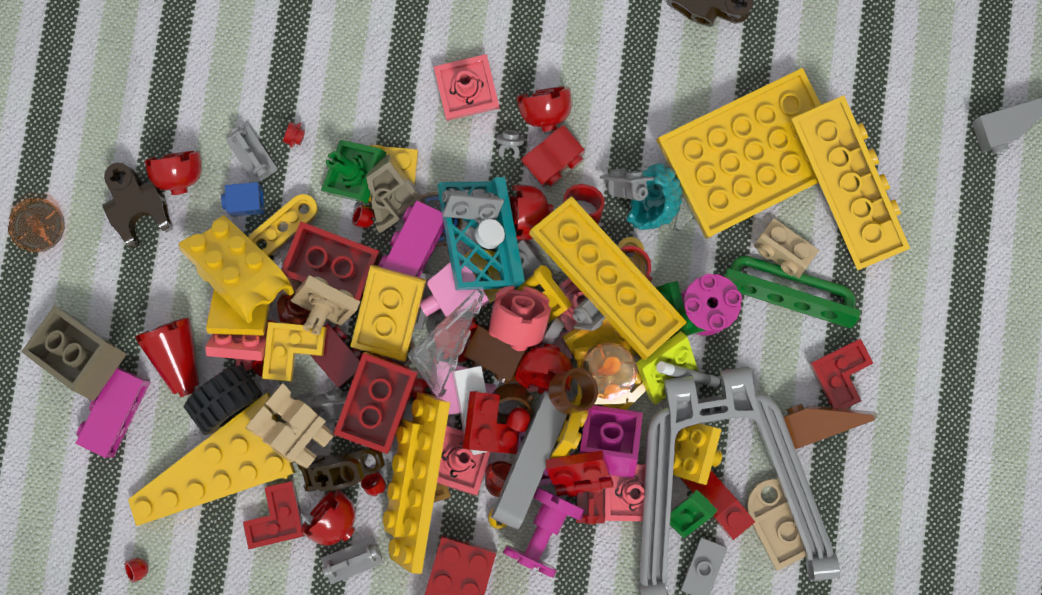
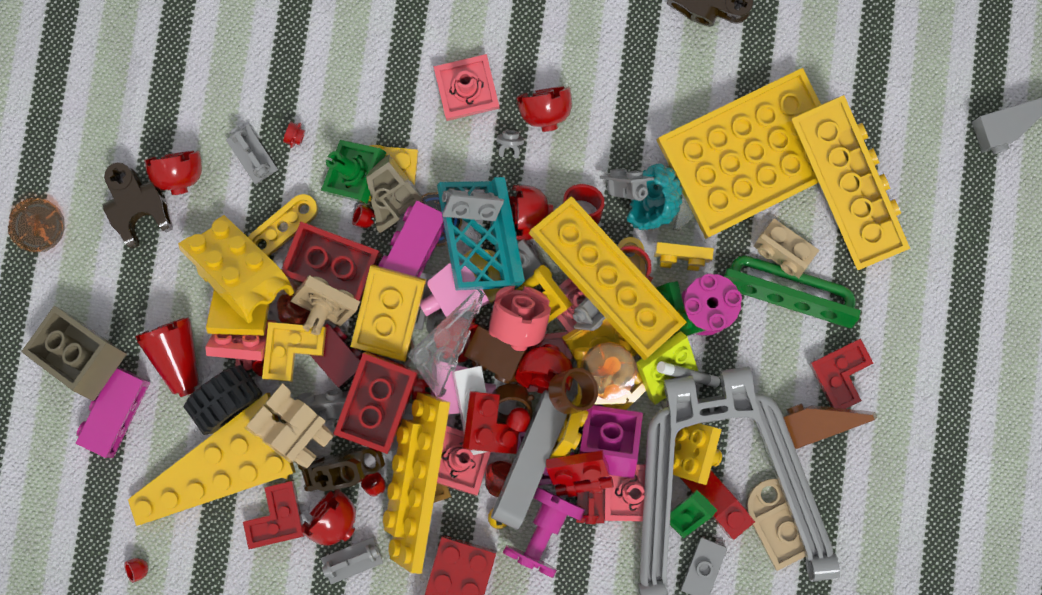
blue brick [221,182,265,217] -> none
white tile [475,219,505,249] -> none
red brick [521,125,585,188] -> none
light grey tile [542,318,565,345] -> none
none -> yellow plate [654,242,714,271]

